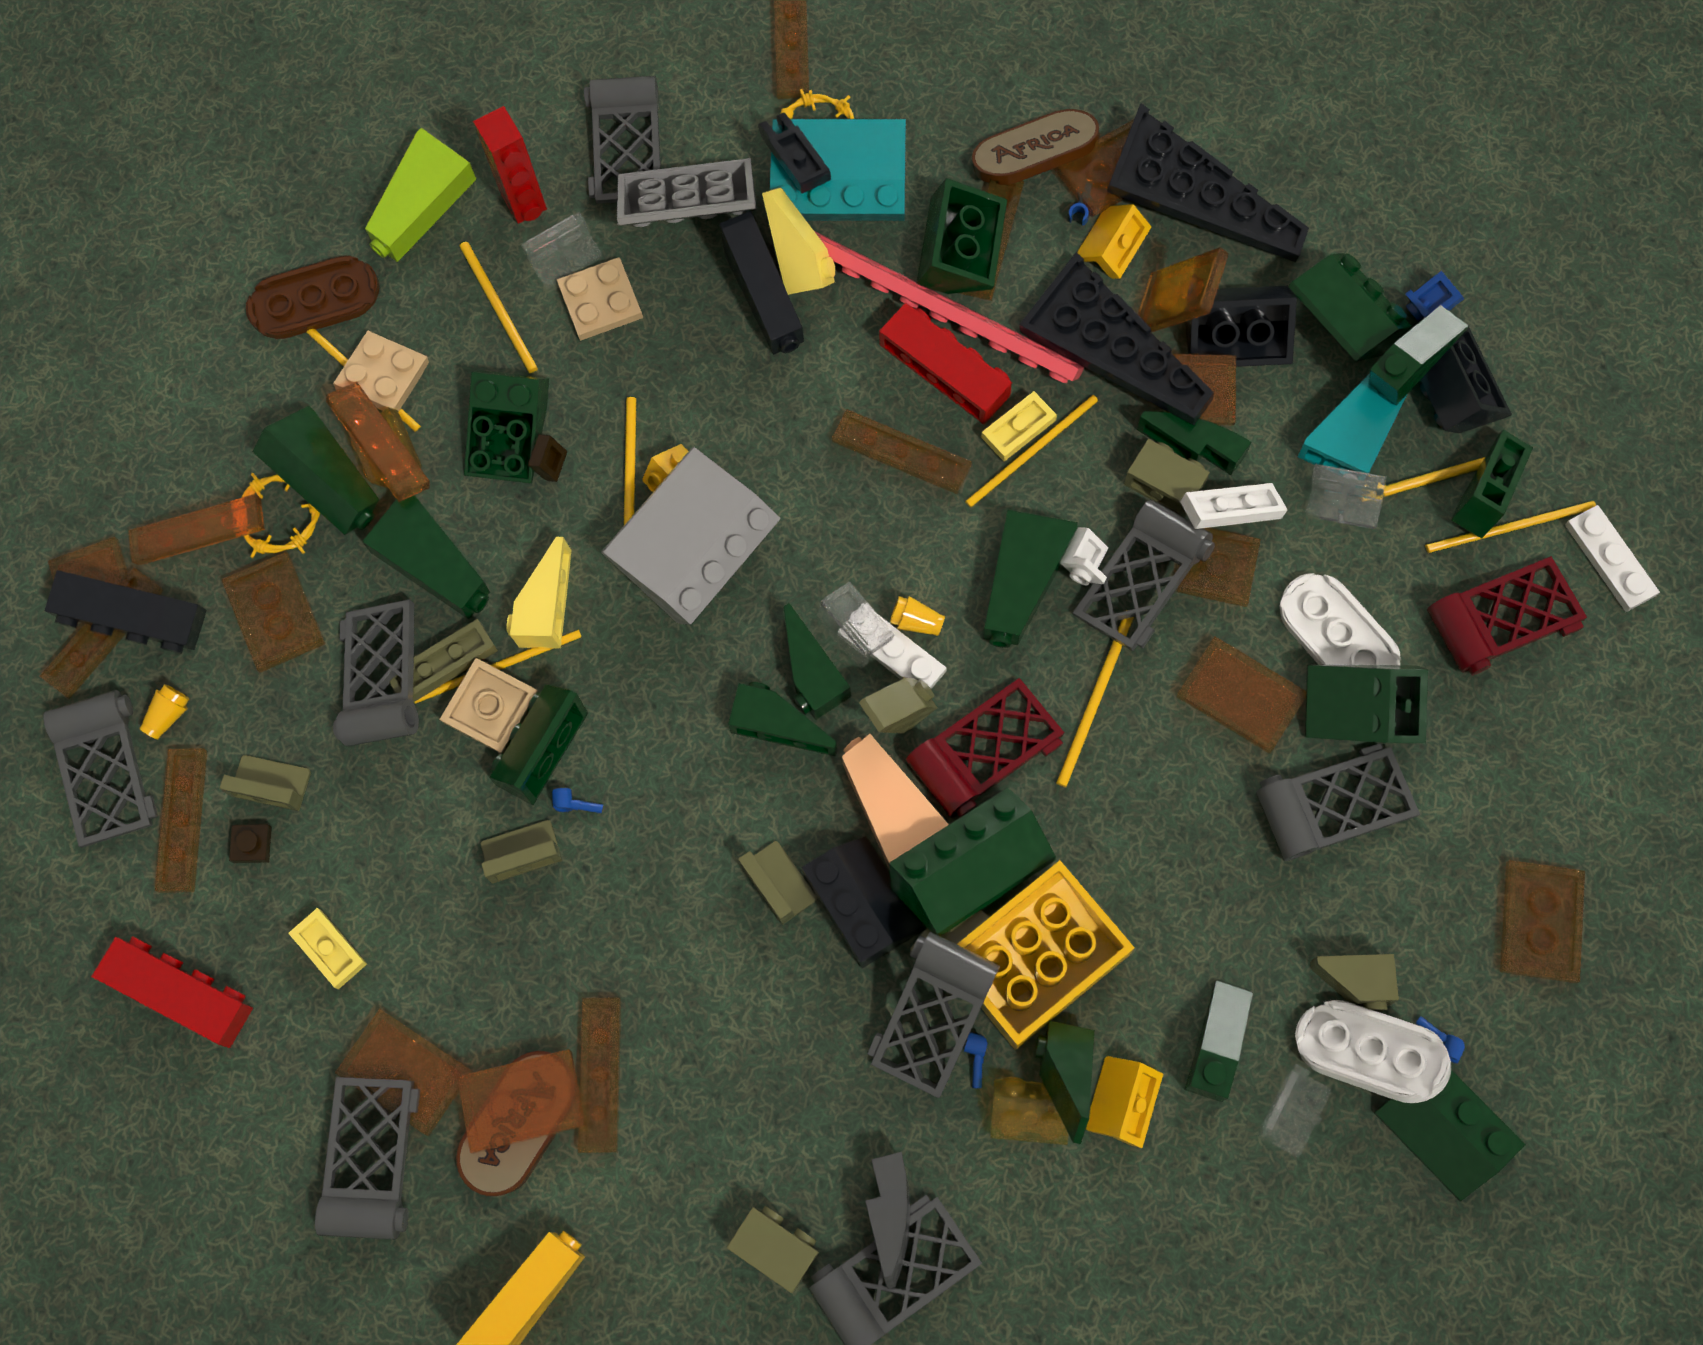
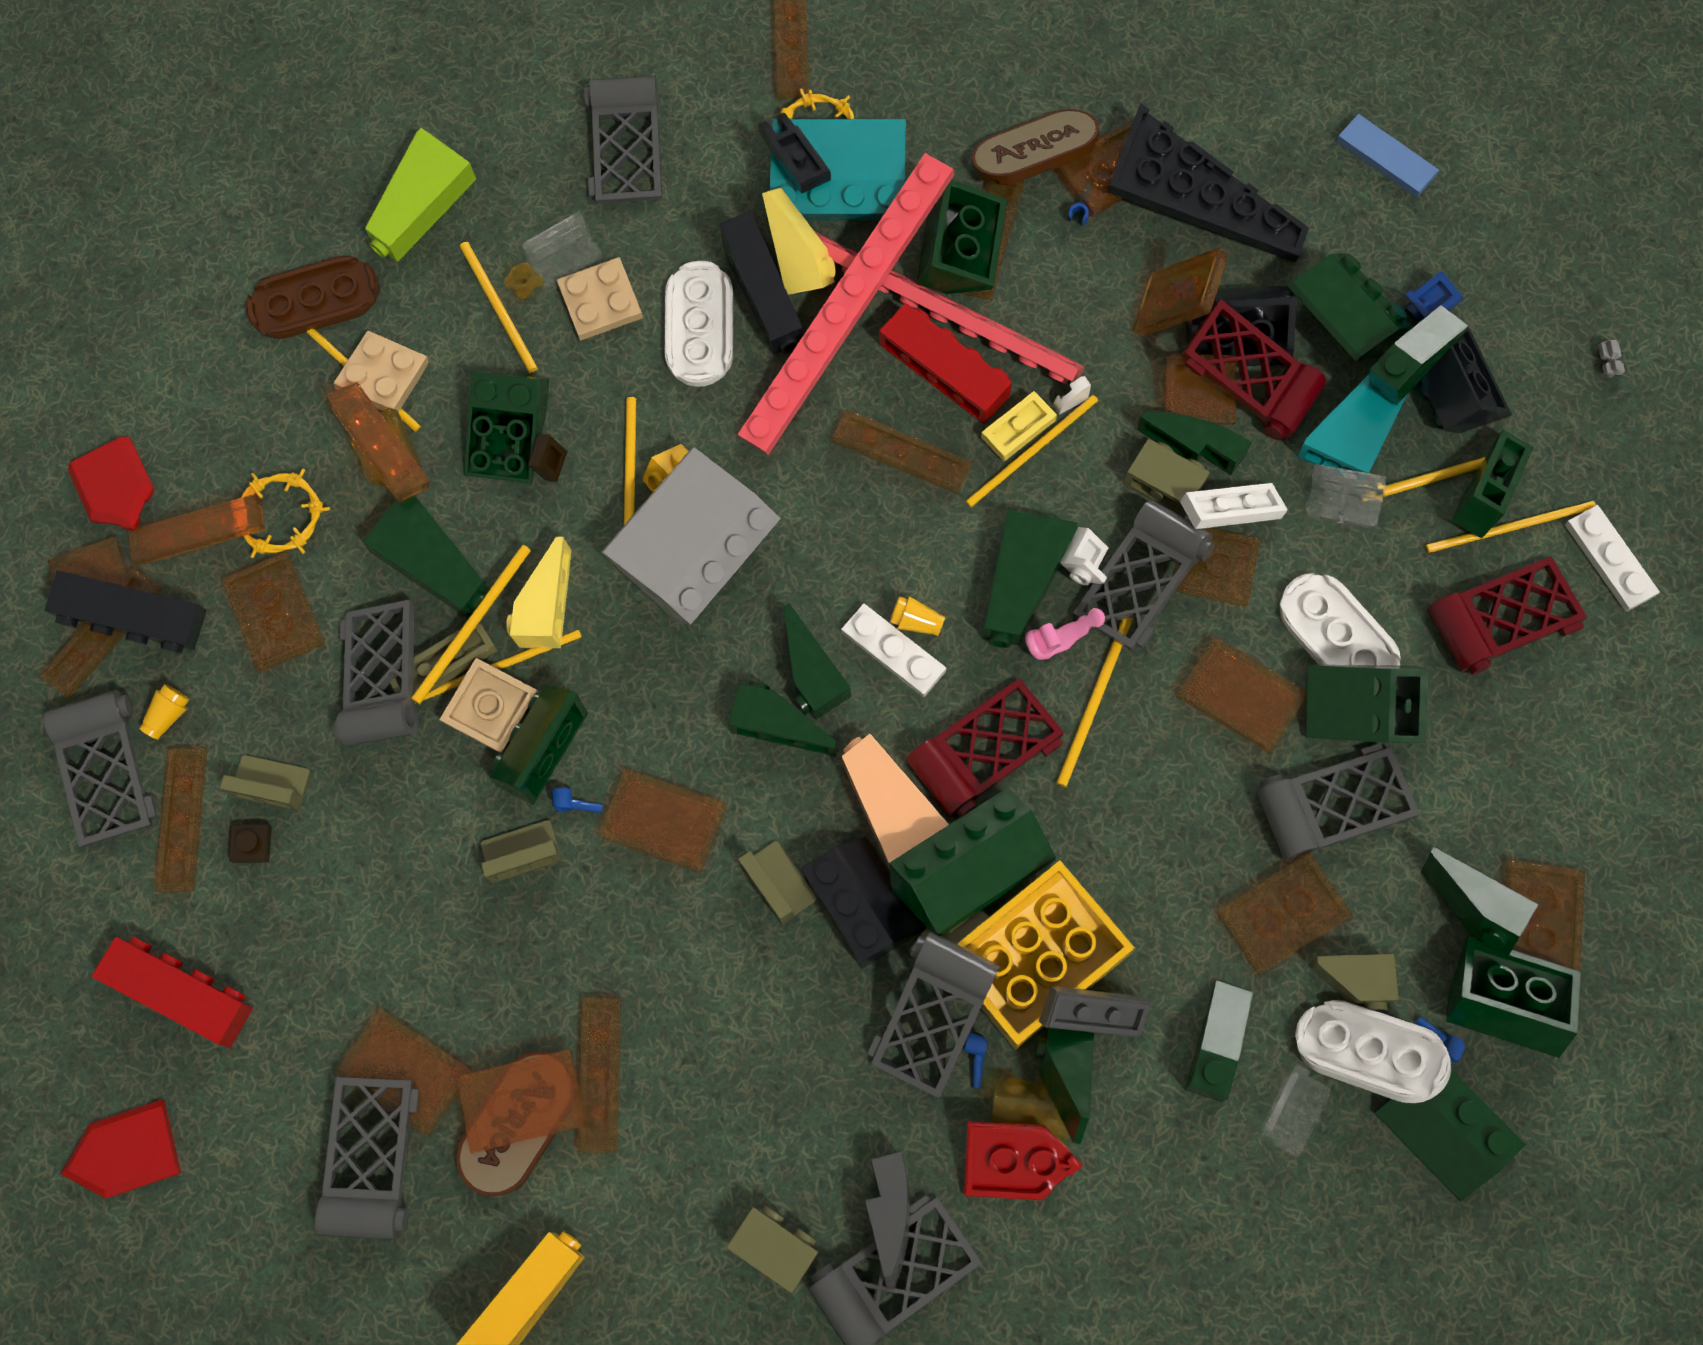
dark green slope [252,406,379,535] -> none
light yellow plate [289,908,367,990] -> none
red brick [473,106,547,224] -> none
light grey slope [617,158,757,227] -> none
clear panel [817,581,894,670] -> none
olive slope [859,677,937,734] -> none
black wing [1019,252,1214,425] -> none
yellow panel [1077,204,1152,279] -> none
yellow panel [1086,1056,1163,1148] -> none
none -> red tile [60,1099,181,1199]
none -> red tile [67,437,155,531]
none -> yellow axle [411,545,531,705]
none -> clear yellow plate [504,263,544,300]
none -> clear orange tile [598,768,727,874]
none -> white tile [665,261,733,387]
none -> coral plate [738,153,955,455]
none -> red tile [964,1121,1083,1200]
none -> bright pink piece [1024,608,1105,660]
none -> dark grey tile [1039,986,1151,1037]
none -> white tile [1053,376,1091,415]
none -> dark red piece [1181,299,1326,440]
none -> clear orange tile [1216,853,1353,975]
none -> medium blue tile [1336,114,1439,198]
none -> slope [1421,847,1539,956]
none -> dark green slope [1446,936,1581,1058]
none -> light grey piece [1598,340,1625,378]

